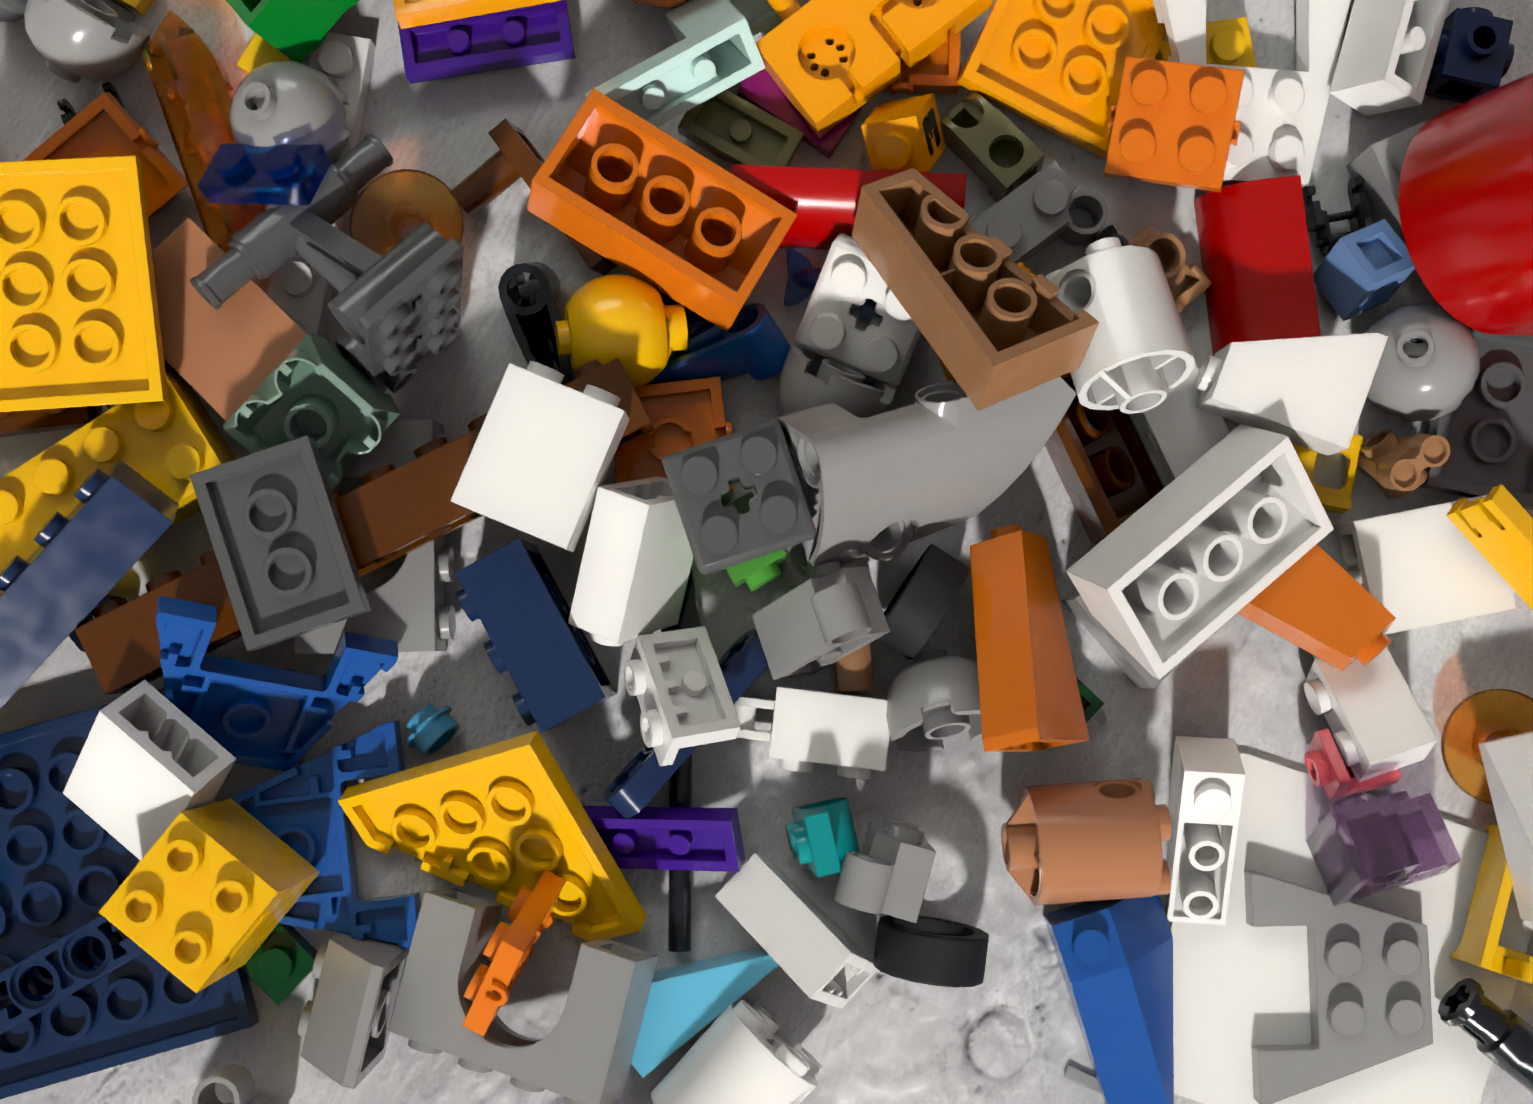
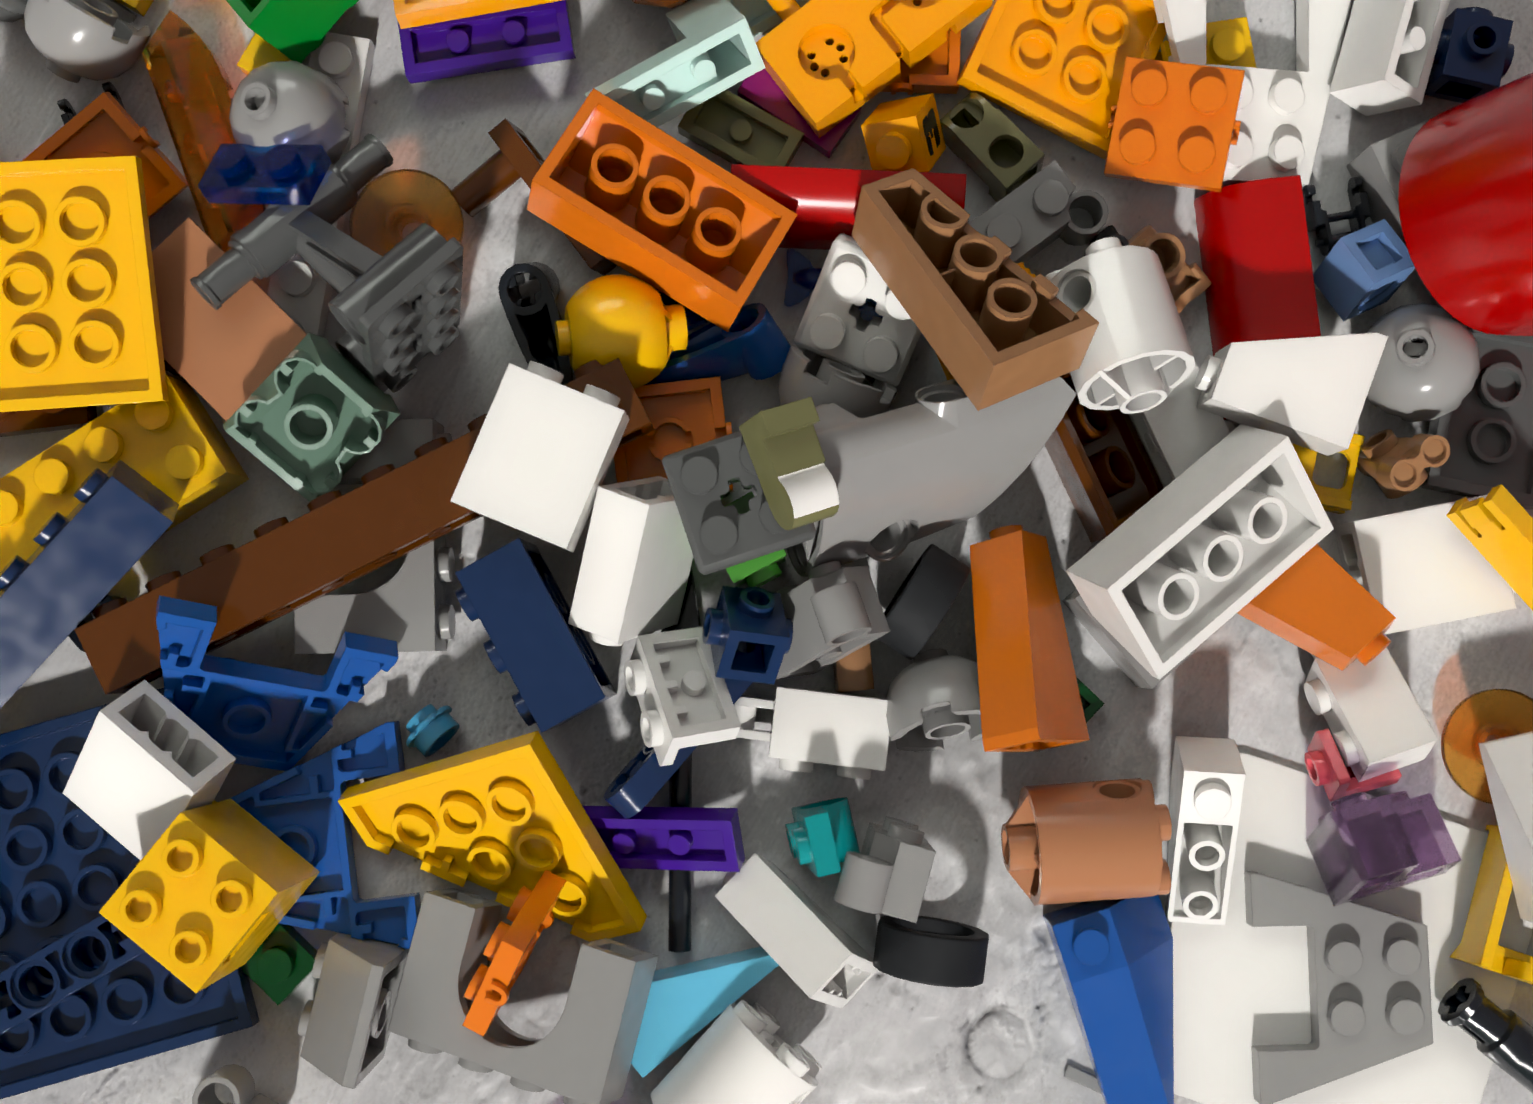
dark grey plate [190,435,371,651] -> none
none -> dark blue brick [702,585,793,684]
none -> olive leg [738,397,839,530]

